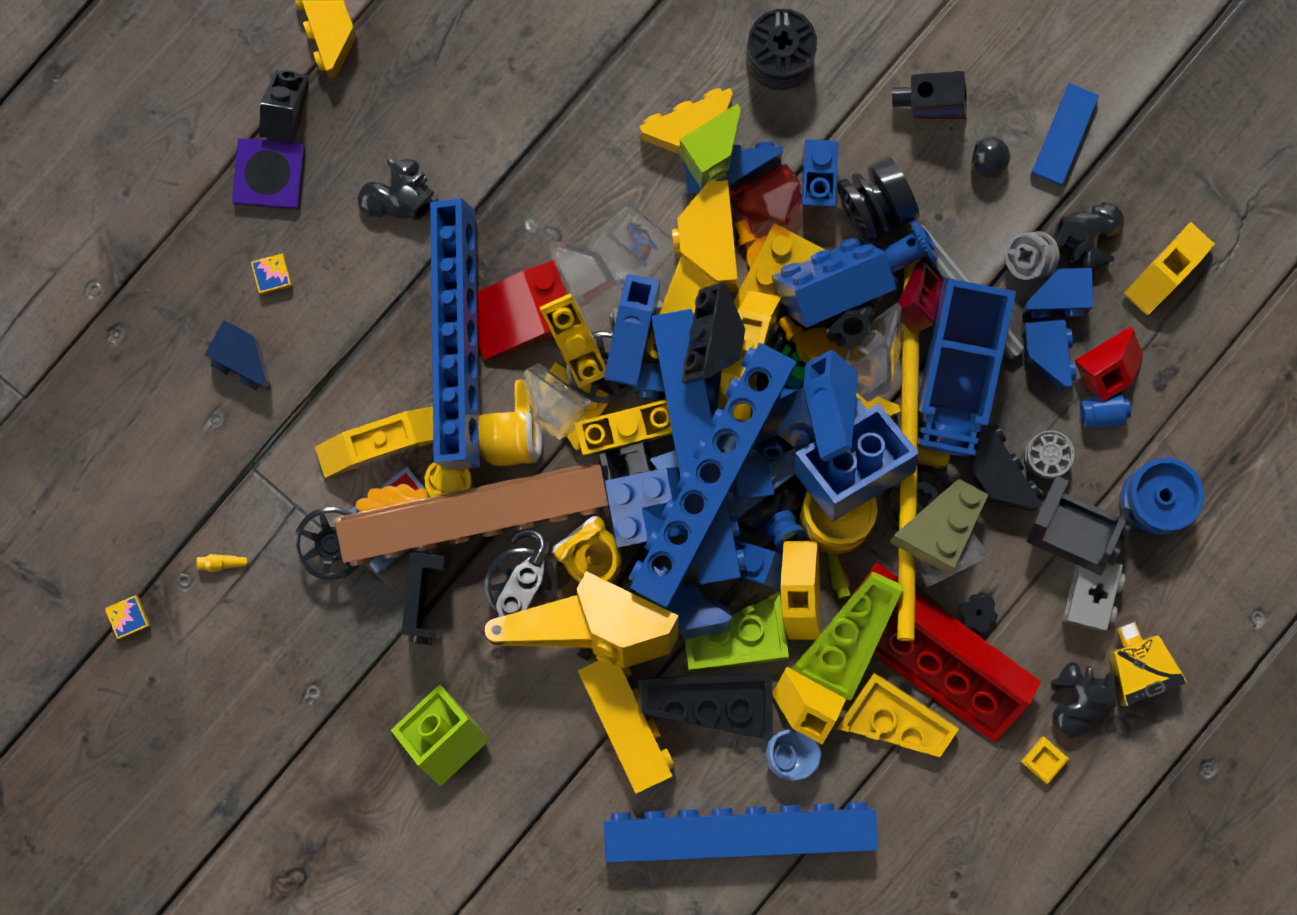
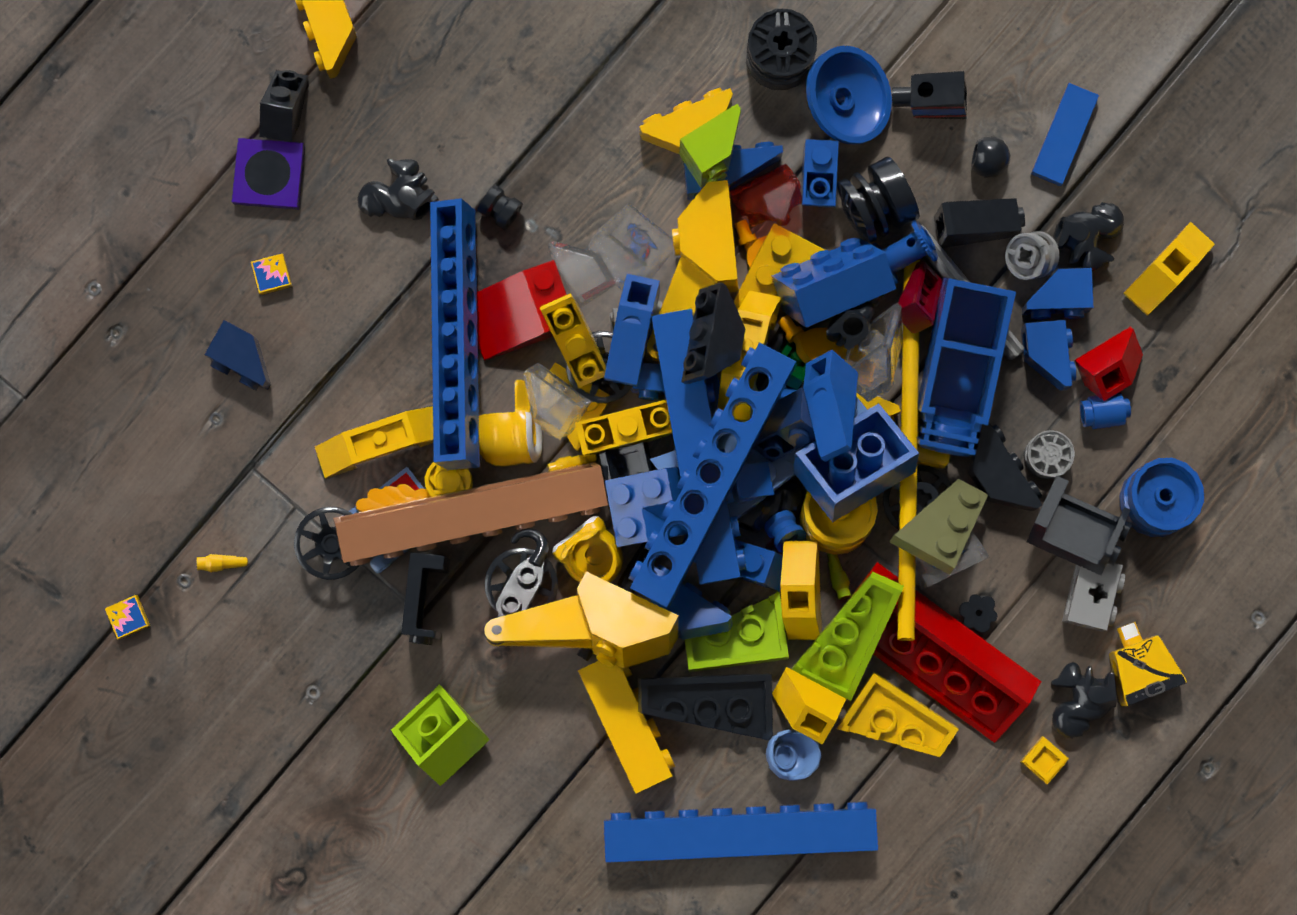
none -> black wheel [477,185,523,230]
none -> yellow piece [547,454,597,472]
none -> blue dish [806,46,892,145]
none -> black slope [934,198,1025,248]

